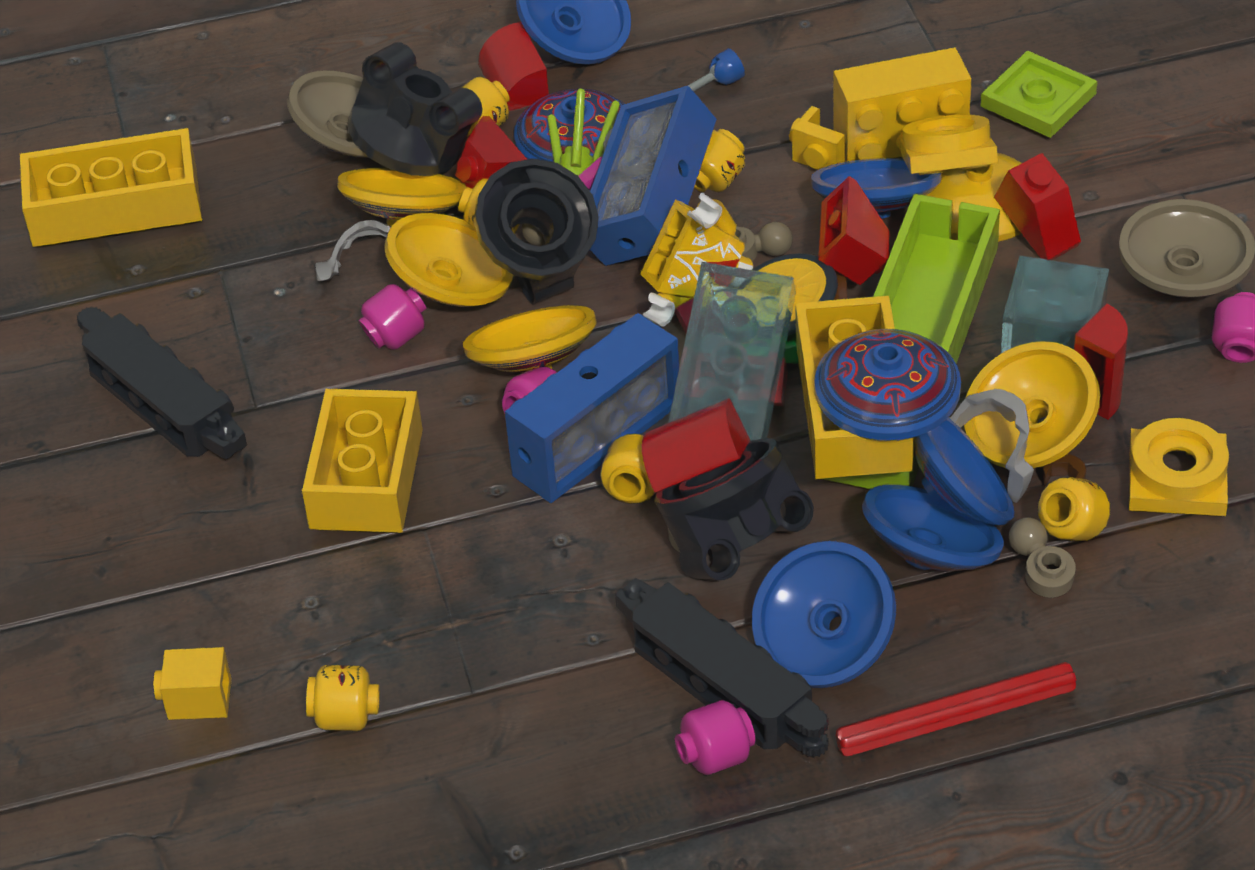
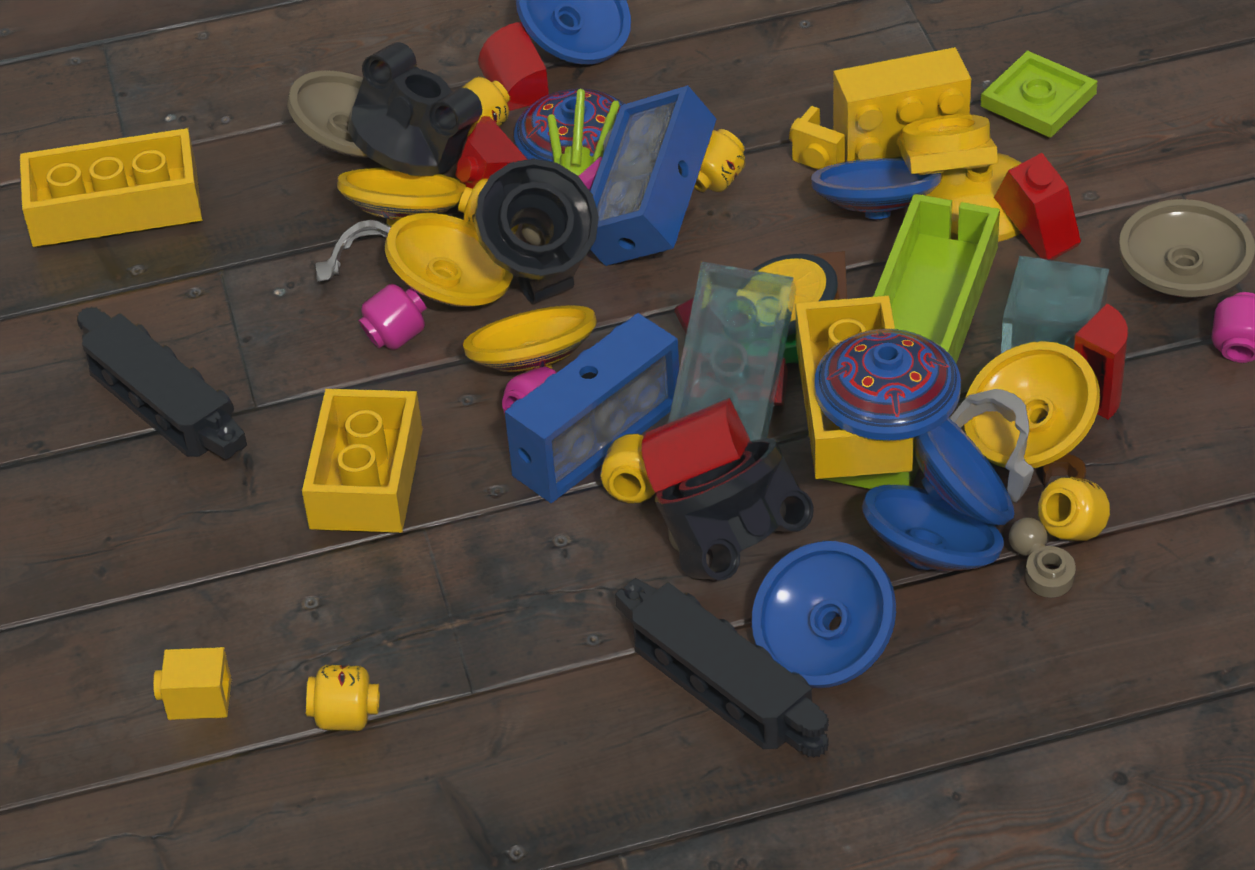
yellow torso [640,192,753,327] -> none
dark pink head [675,700,755,775] -> none
blue hinge [688,48,745,92] -> none
dark tan plate [735,222,793,262] -> none
red slope [818,176,890,285] -> none
red axle [836,662,1077,757] -> none
yellow piece [1129,418,1229,516] -> none

